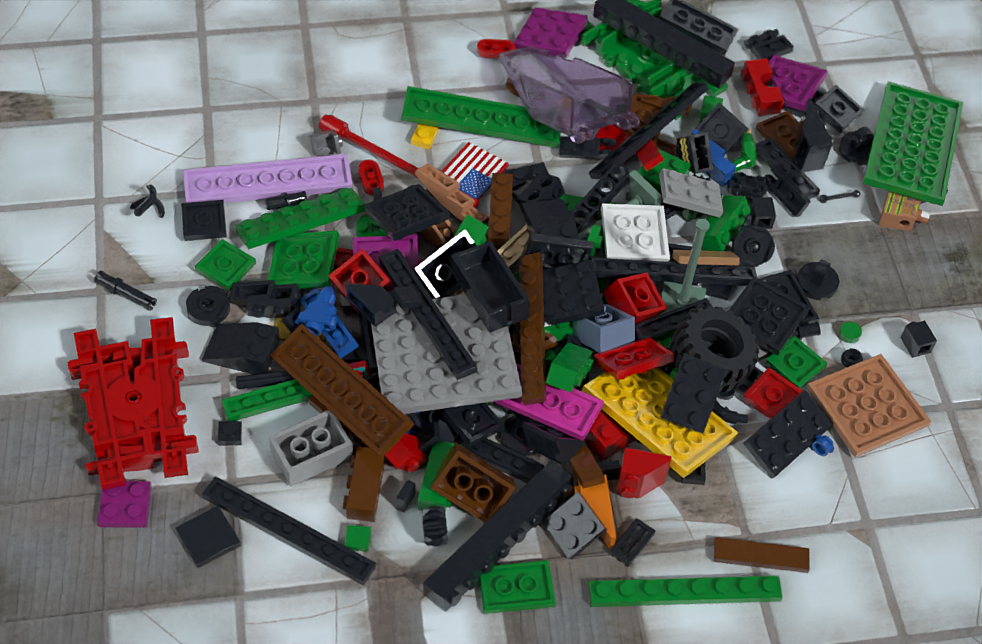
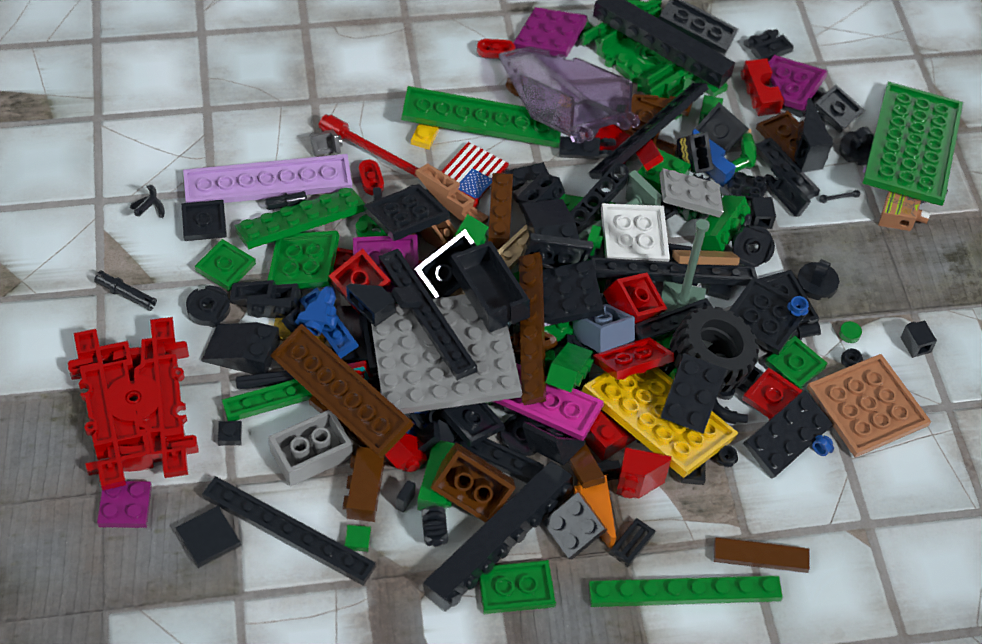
none -> black plate [716,445,738,467]
none -> blue plate [787,296,809,316]

